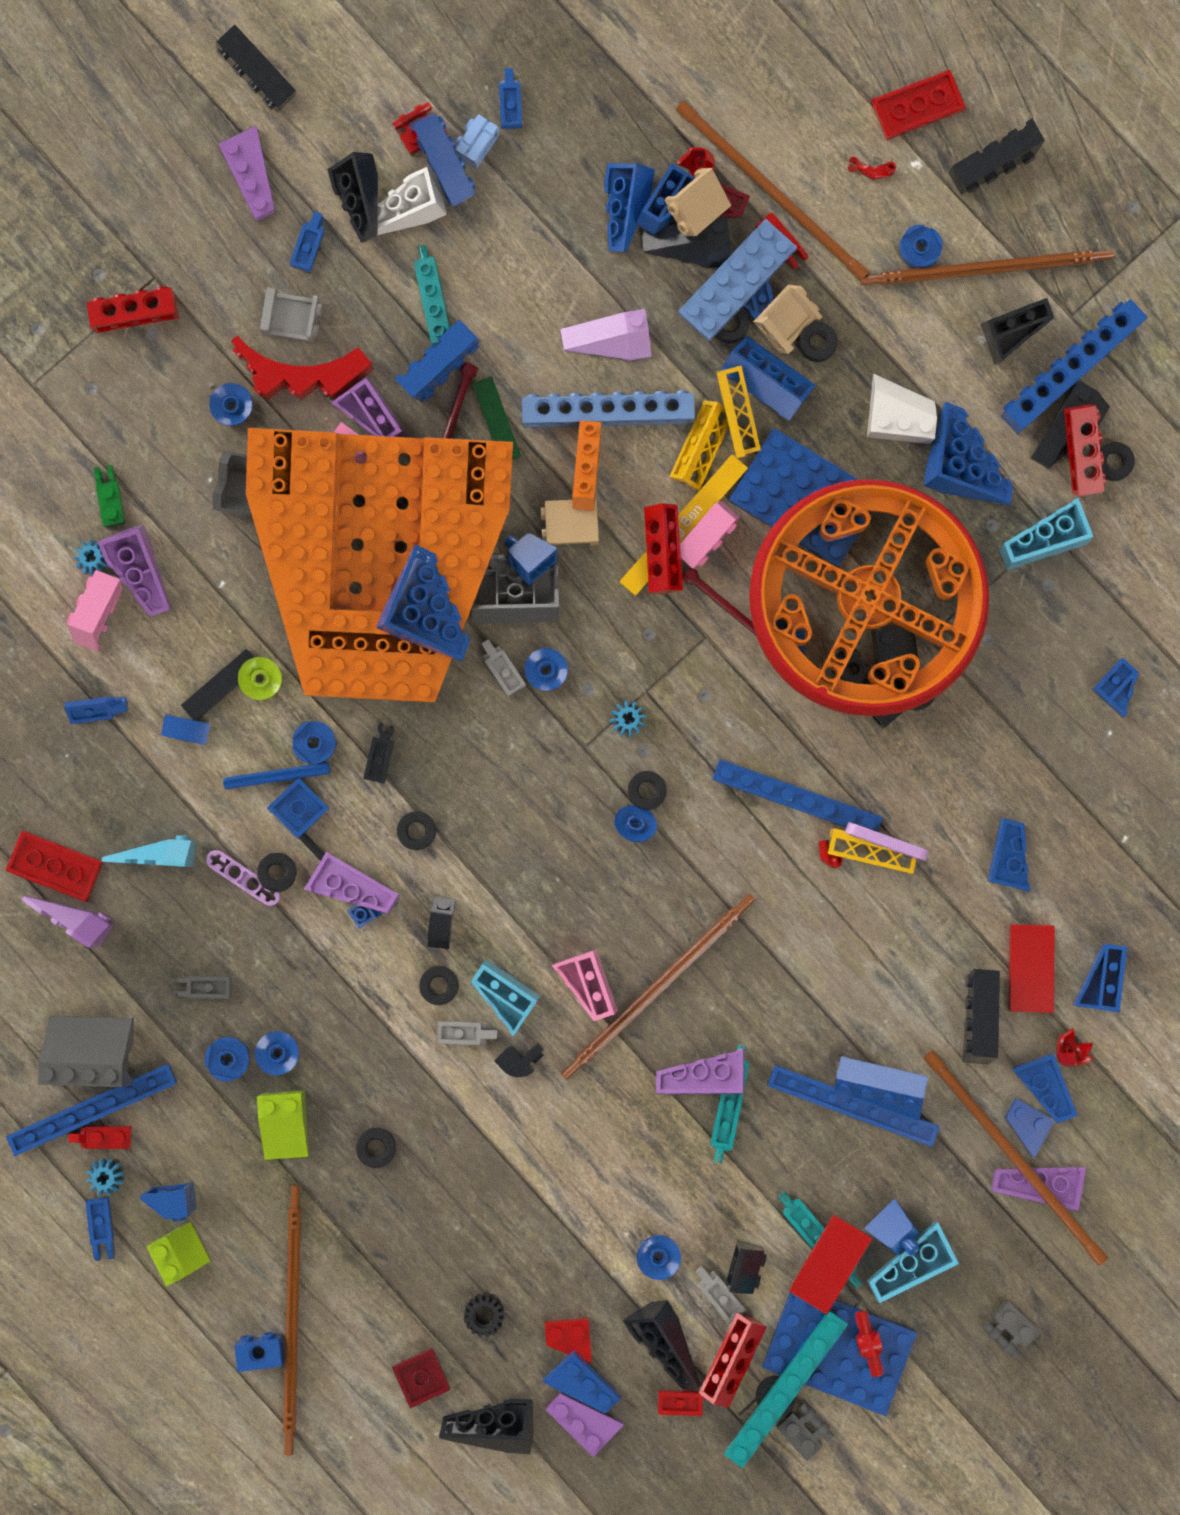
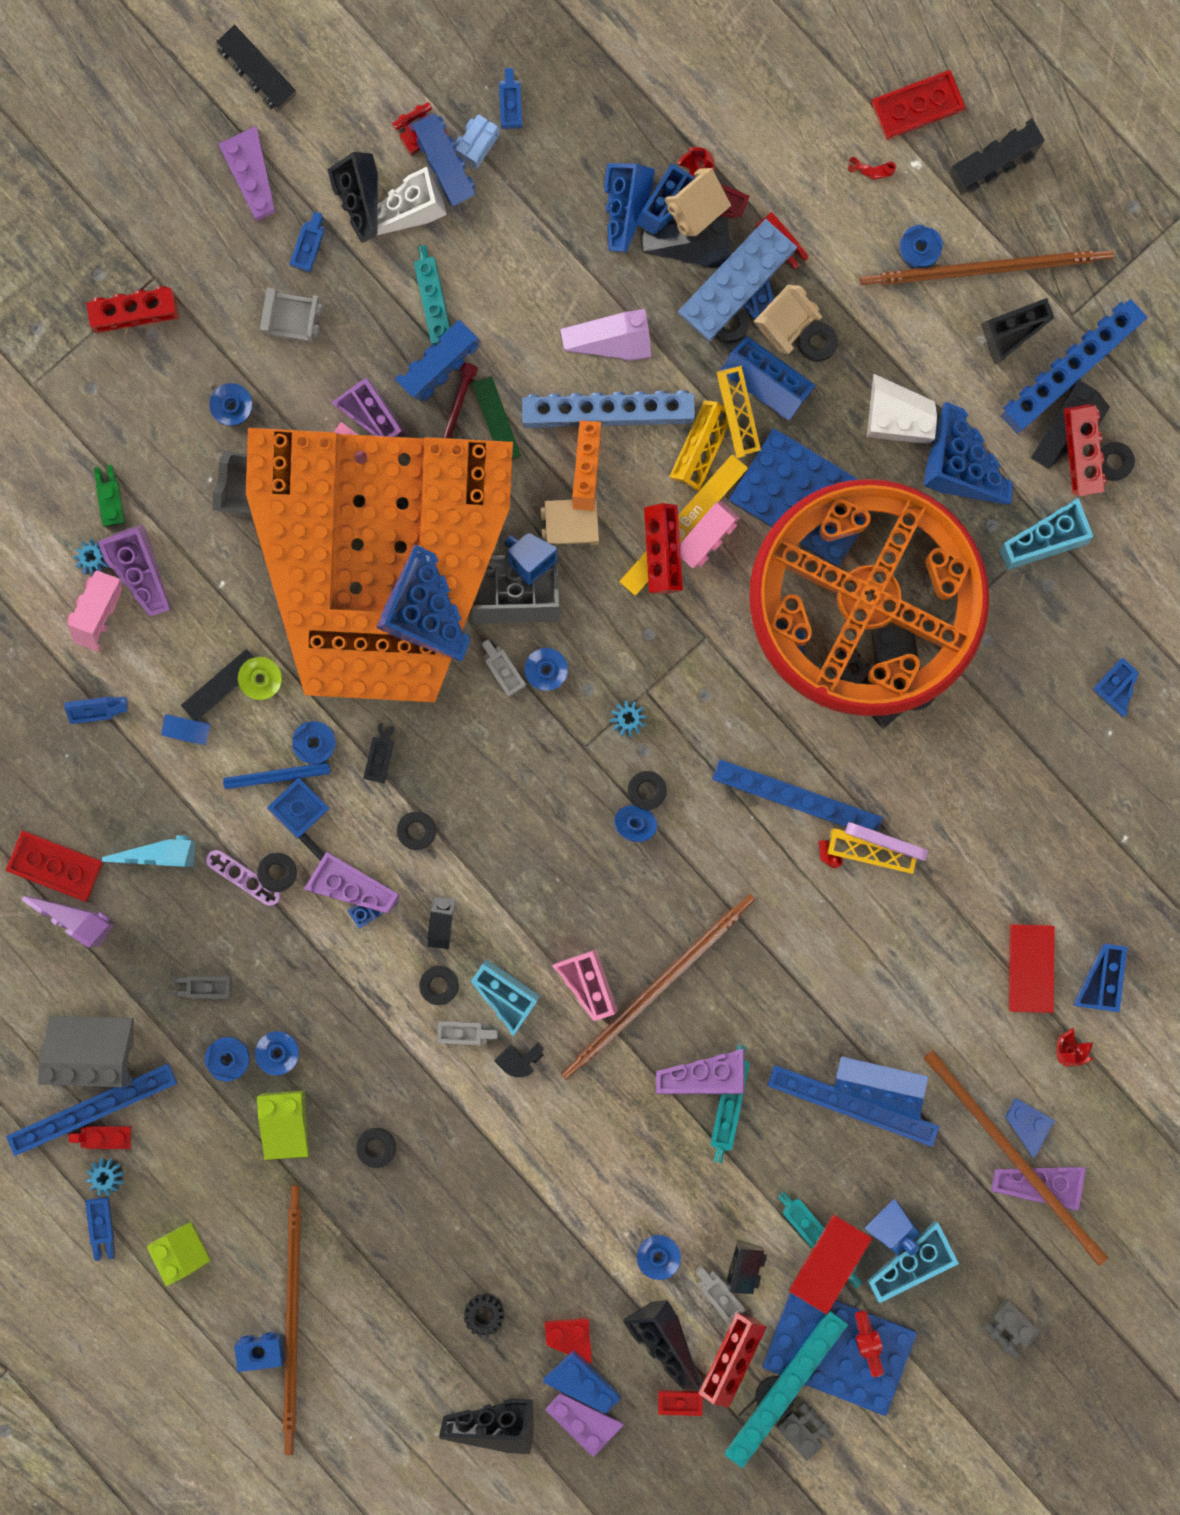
blue slope [140,1182,197,1222] -> none
red arch [231,335,374,401] -> none
dark red plate [392,1347,451,1408] -> none
dark orange piece [676,100,870,281] -> none
dark red piece [682,567,756,636] -> none
black wedge [962,969,1000,1065] -> none
blue wing [987,818,1030,891] -> none
blue wing [1012,1053,1078,1123] -> none

